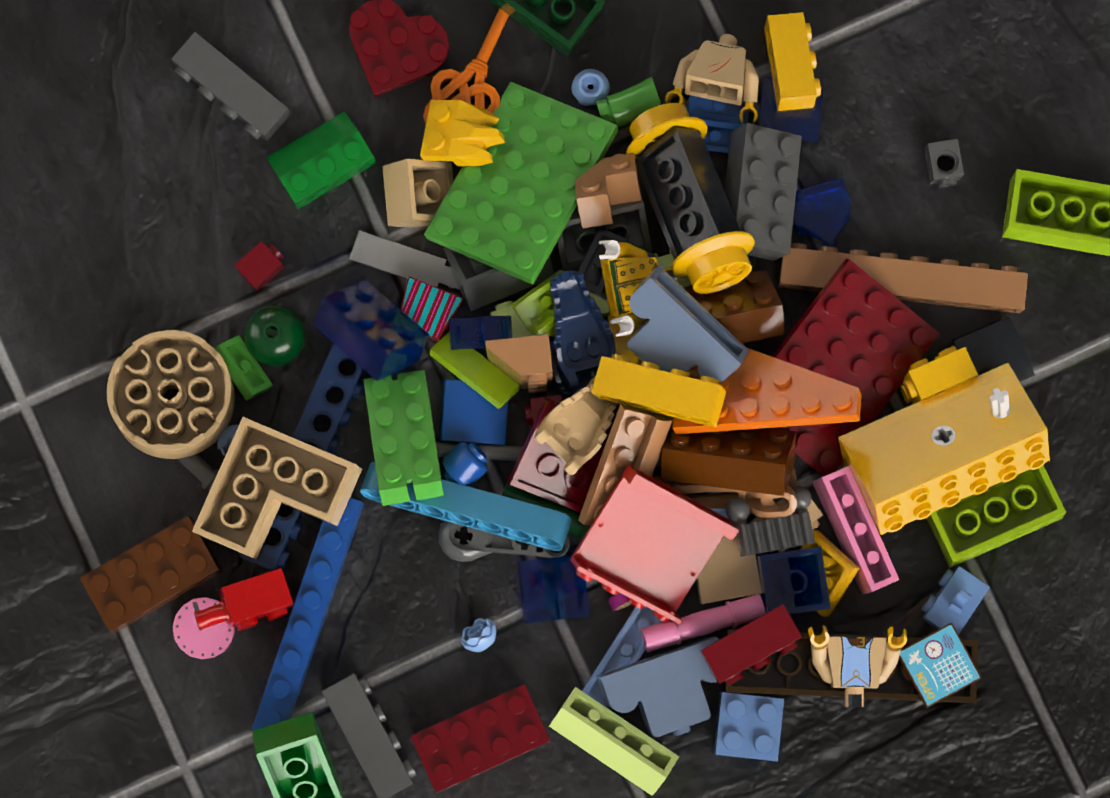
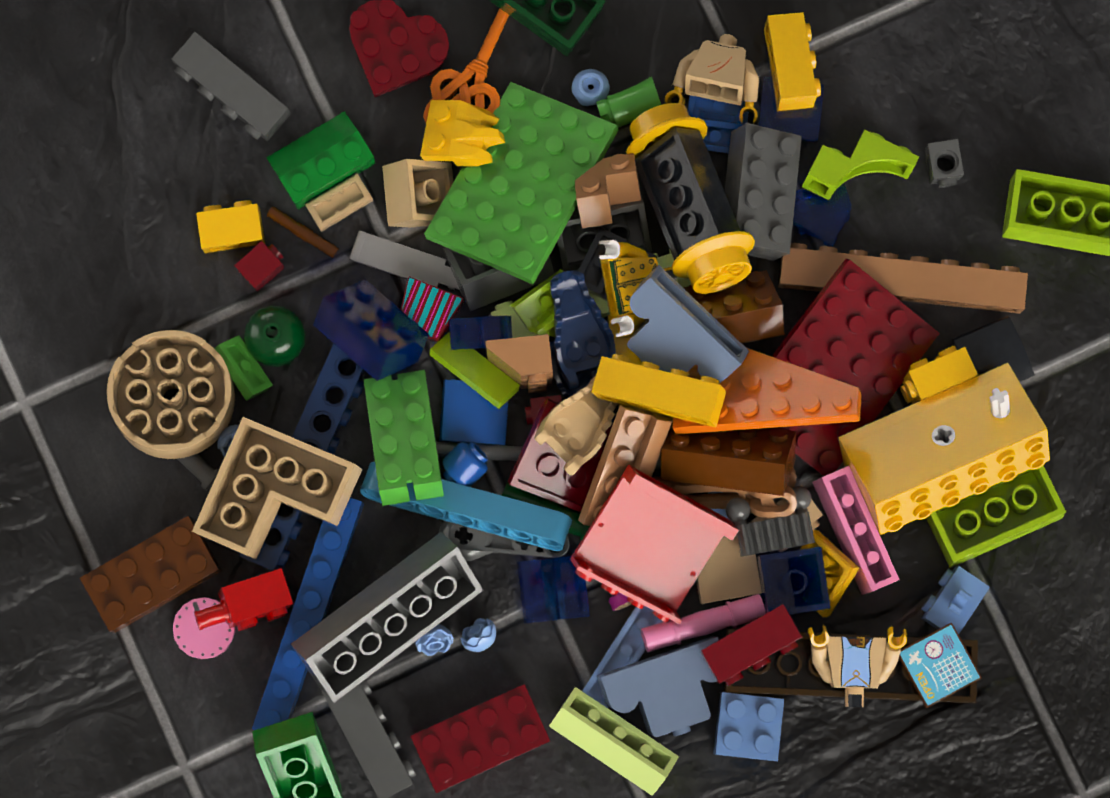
none -> yellow brick [196,200,265,253]
none -> reddish brown piece [267,206,339,259]
none -> dark grey brick [291,532,483,703]
none -> tan plate [305,174,373,232]
none -> light blue plate [415,624,453,656]
none -> lime arch [802,130,919,200]

